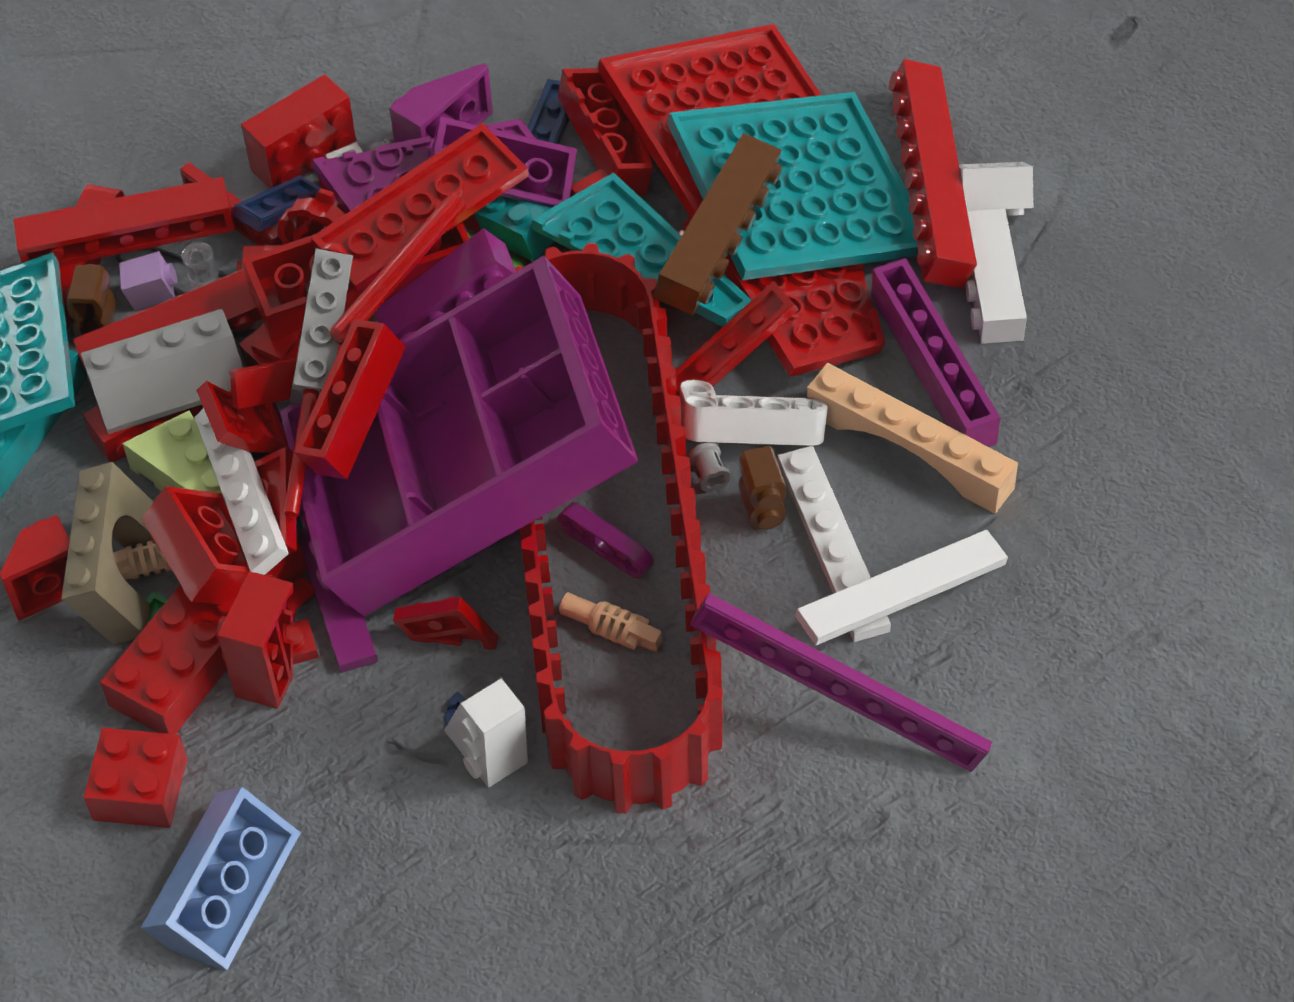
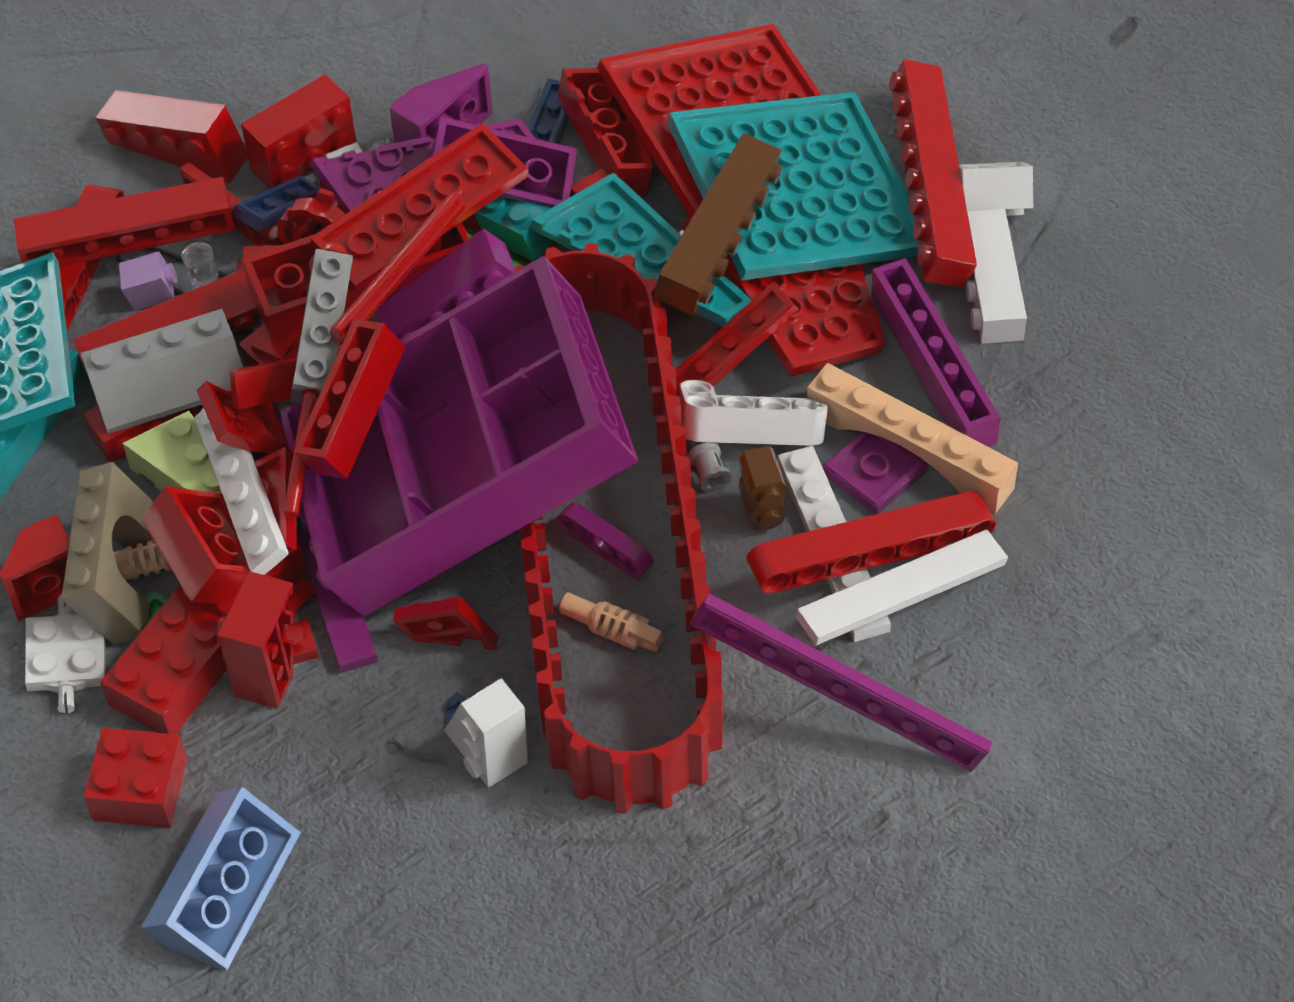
reddish brown brick [66,264,117,337] -> none
none -> white plate [25,594,106,713]
none -> red wedge [96,90,248,183]
none -> red beam [746,491,997,594]
none -> magenta tile [822,432,928,515]

